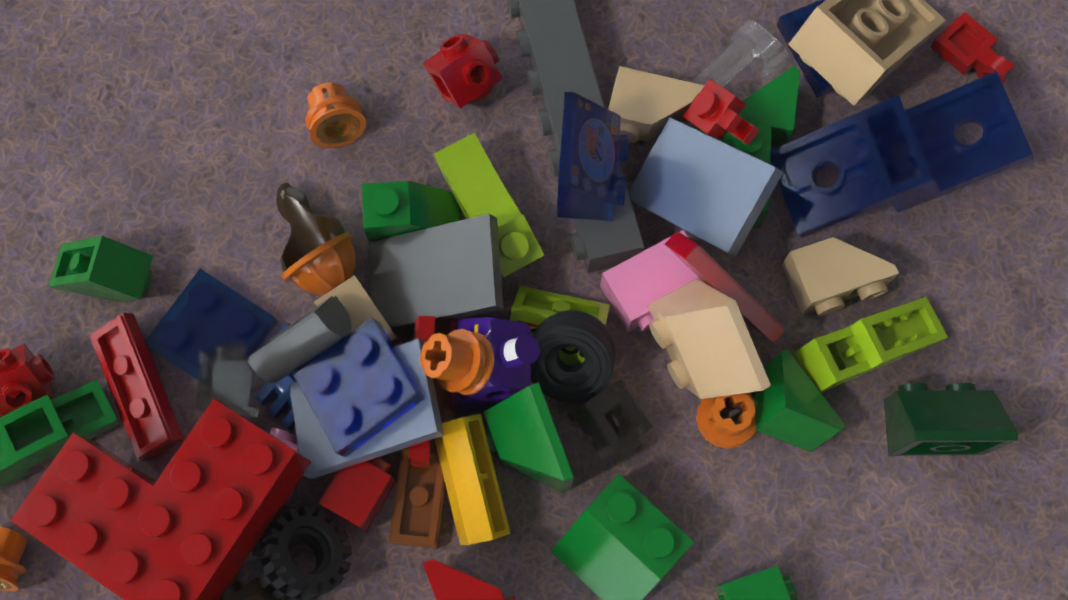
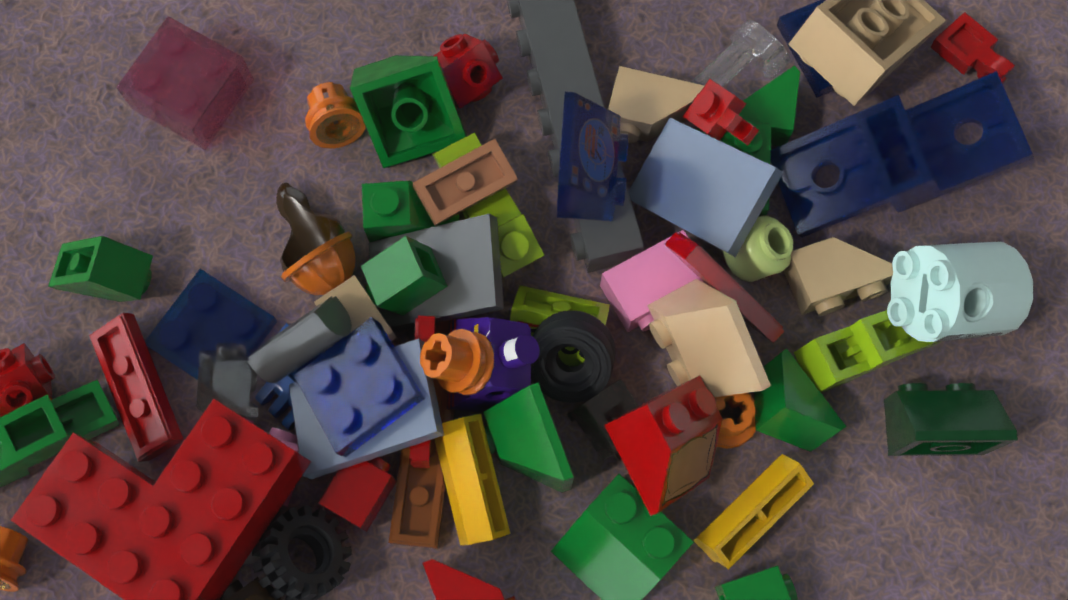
none -> clear pink piece [116,16,254,150]
none -> green slope [350,55,467,168]
none -> green brick [361,236,448,316]
none -> nougat plate [413,139,518,226]
none -> red slope [604,375,723,516]
none -> yellow piece [693,454,814,570]
none -> yellowish green head [723,215,793,282]
none -> light aqua cylinder [887,242,1033,342]

